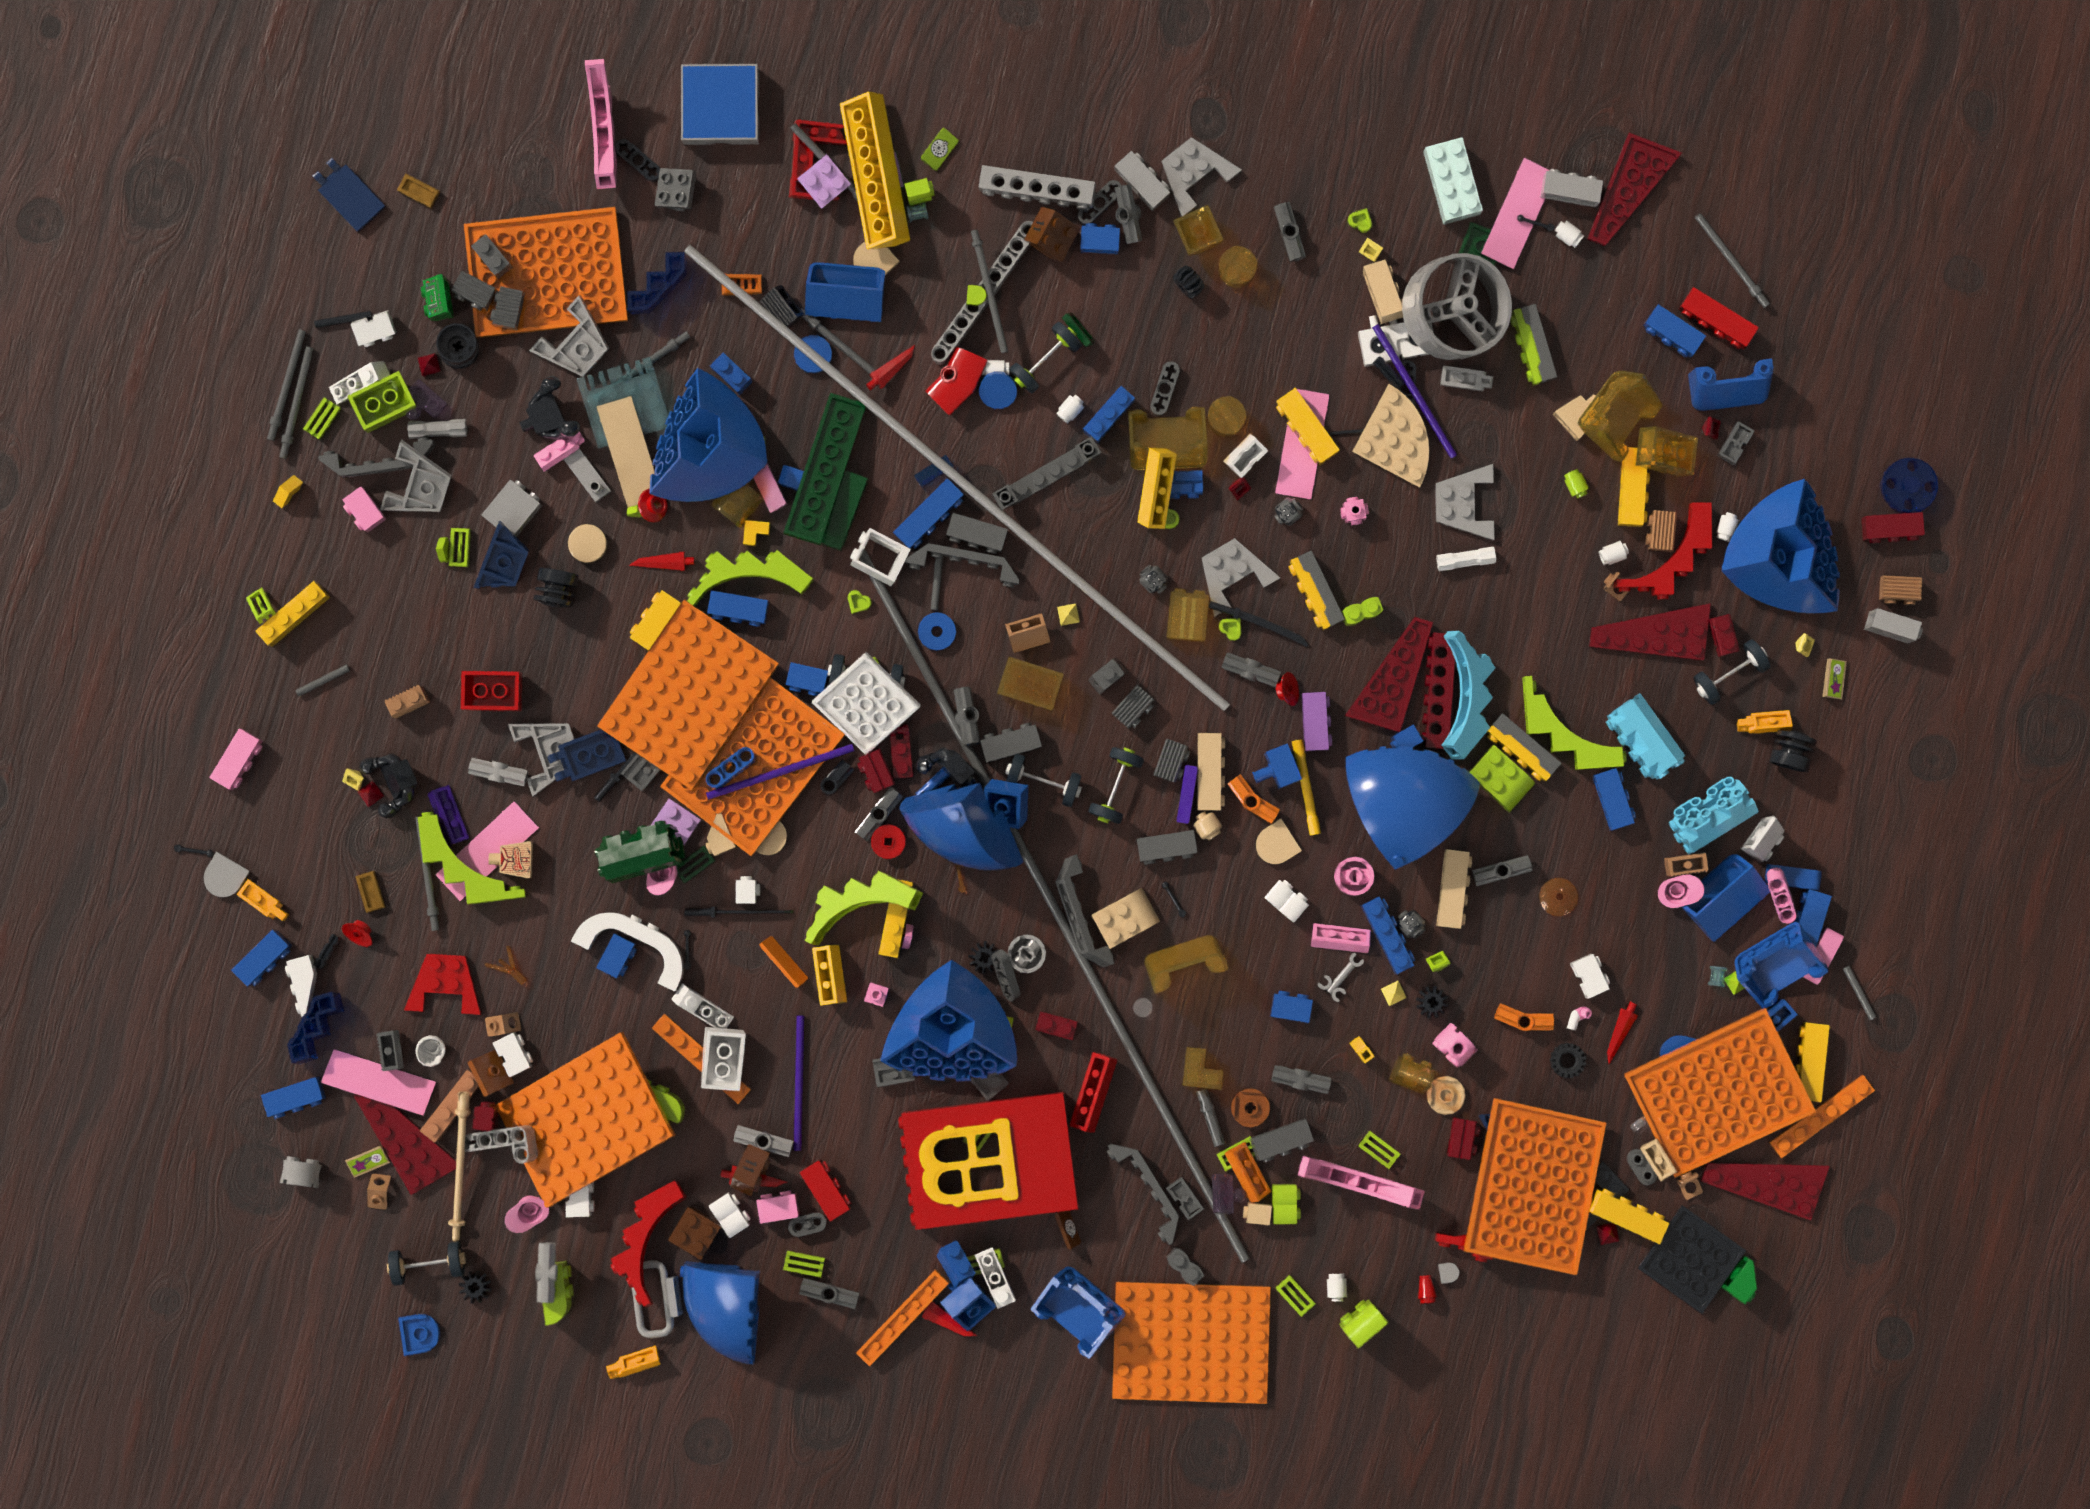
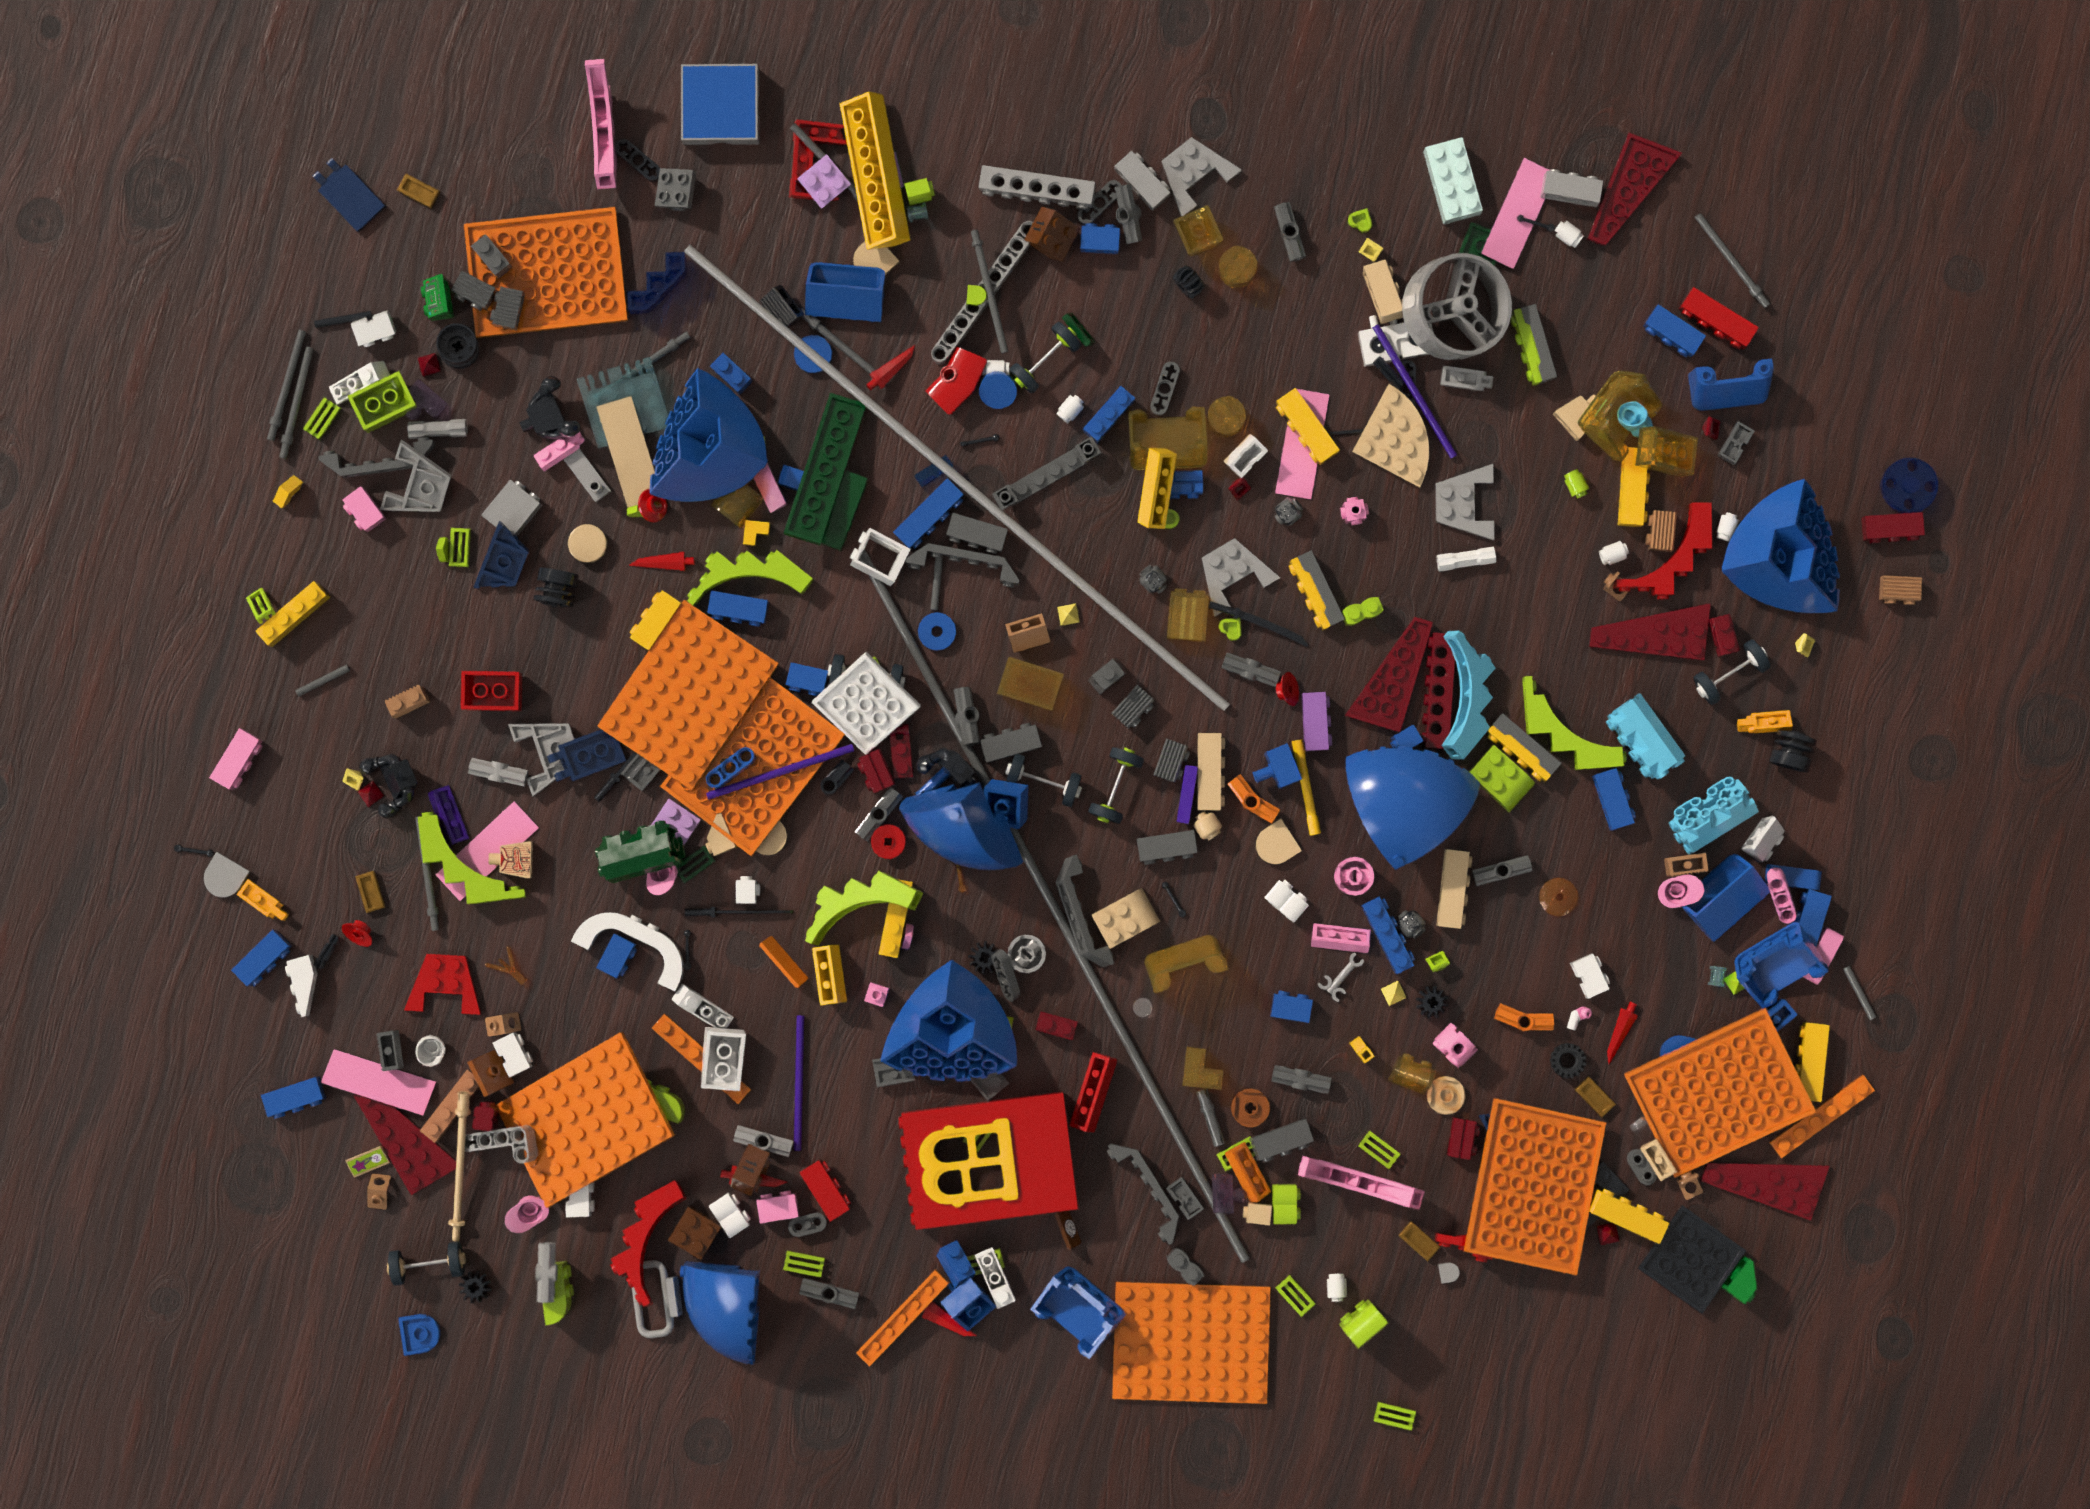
light grey brick [280,1156,322,1188] -> none
clear blue brick [287,992,344,1064] -> none
light grey wing [529,295,610,377] -> none
light orange hinge [606,1345,661,1379] -> none
orange slope [722,274,762,295] -> none
lime tile [848,590,872,614] -> none
lime slope [921,127,959,171] -> none
red cone [1418,1275,1437,1304] -> none
slope [1823,658,1847,700] -> none
light grey brick [1864,608,1923,643] -> none
none -> black hinge [960,434,1000,447]
none -> lime tile [1374,1402,1416,1431]
none -> pearl gold tile [1398,1221,1440,1261]
none -> pearl gold tile [1574,1076,1616,1118]
none -> medium azure hair [1617,401,1653,437]

